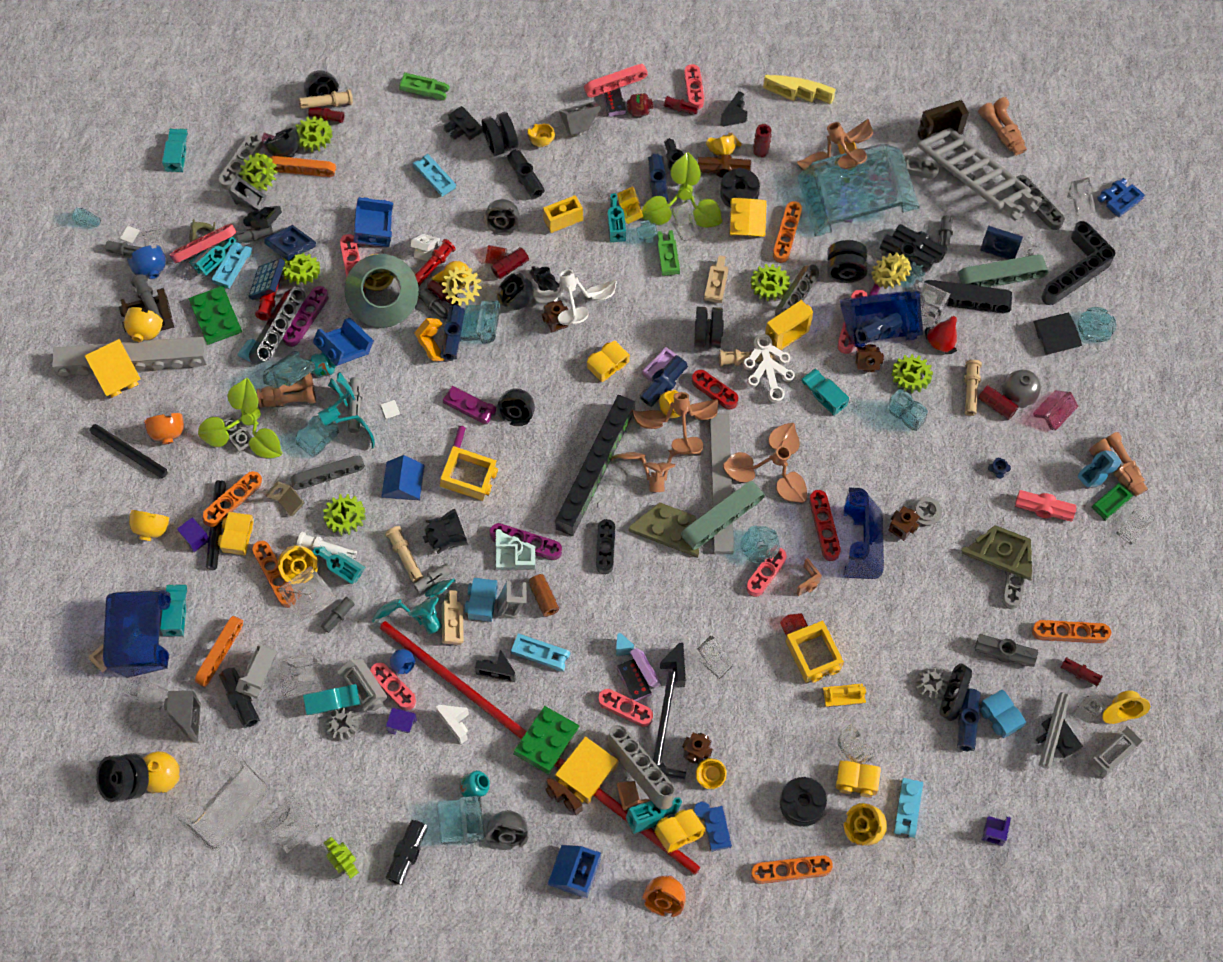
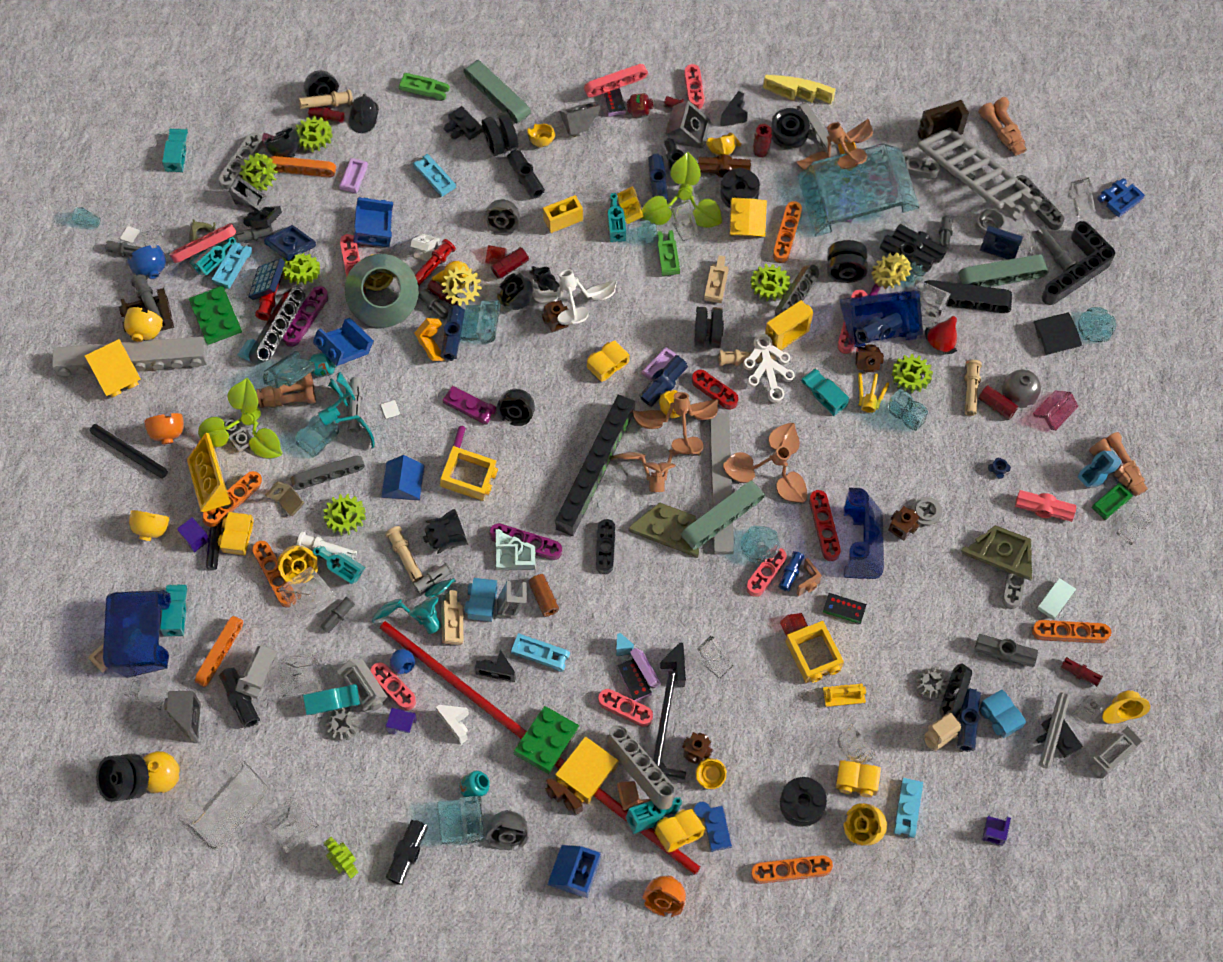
none -> yellow slope [187,433,231,512]
none -> lavender tile [339,158,368,194]
none -> black piece [349,93,379,134]
none -> sand green beam [463,60,531,124]
none -> flat silver slope [665,100,711,148]
none -> black wheel [771,108,810,149]
none -> blue pin [778,551,805,591]
none -> light grey beam [797,102,837,158]
none -> black tile [823,593,867,624]
none -> yellow plant [858,372,889,413]
none -> tan brick [924,713,961,751]
none -> light grey hat [977,208,1005,235]
none -> dark grey pin [1035,226,1077,272]
none -> light aqua slope [1037,578,1076,620]

